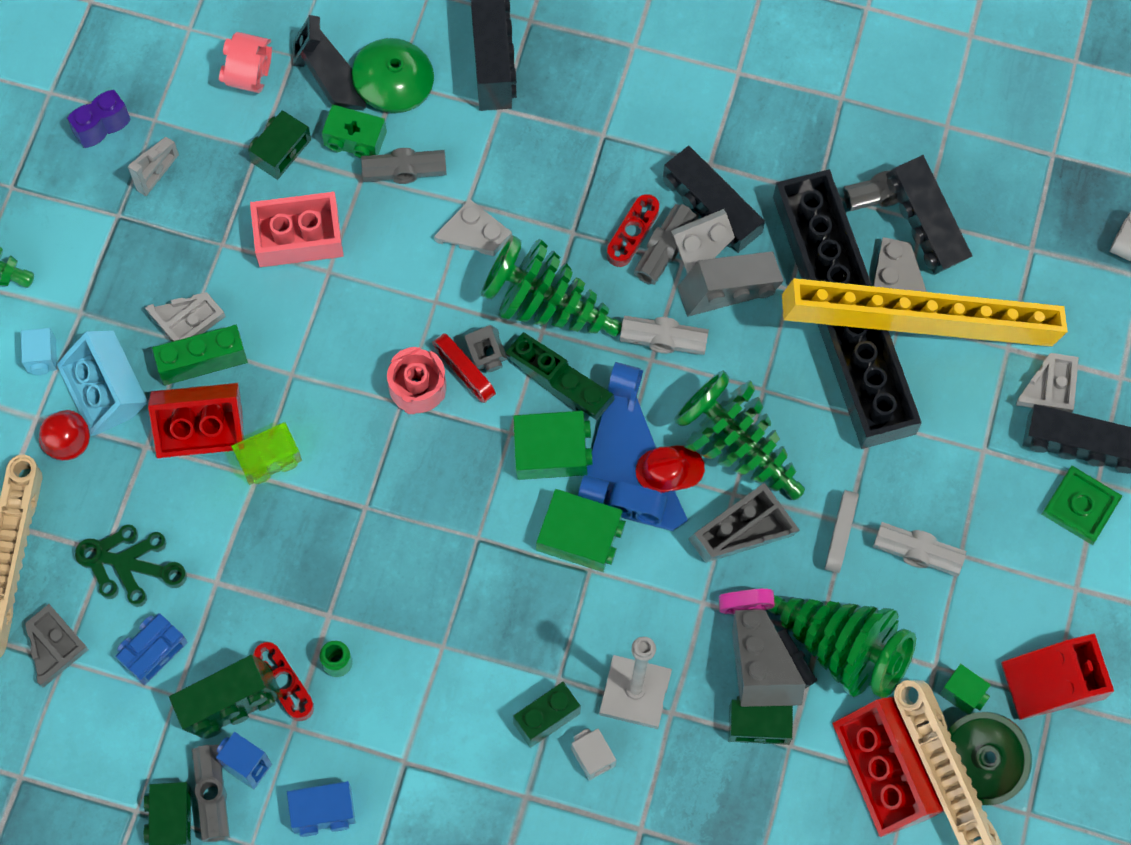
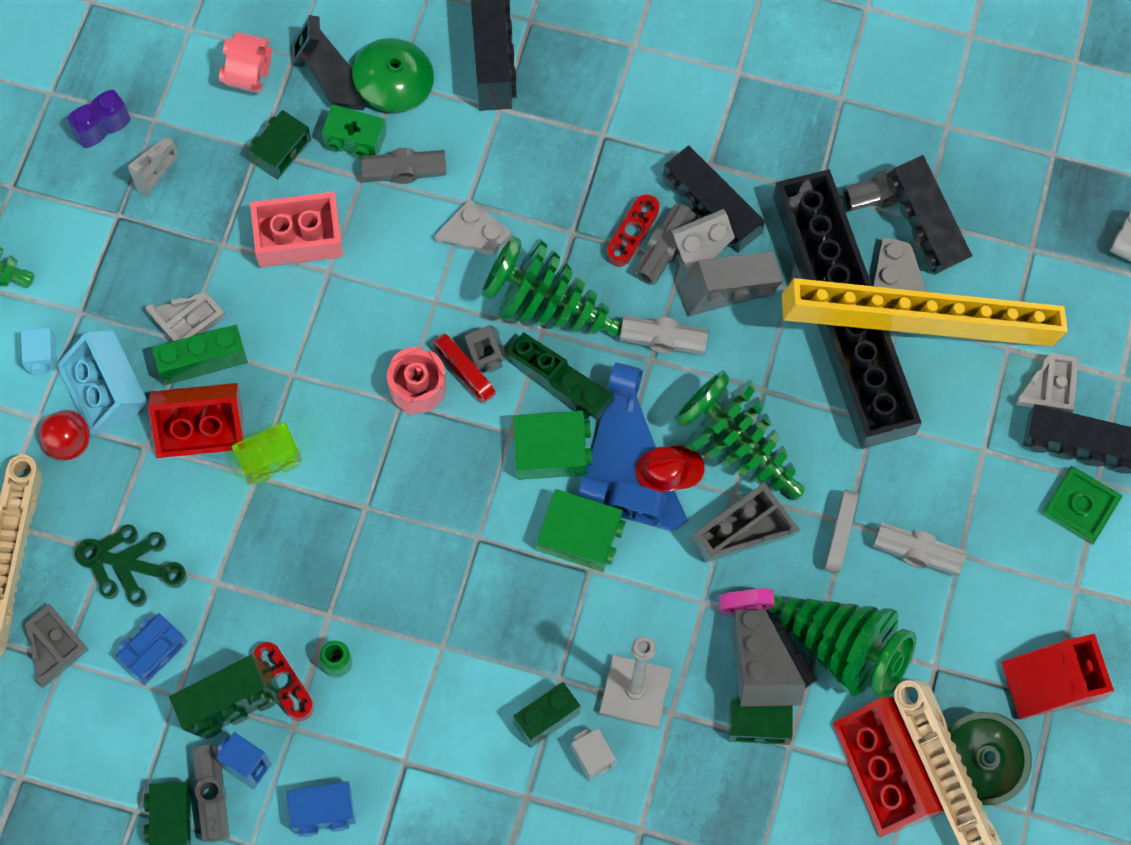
green brick [939,663,991,715] -> none

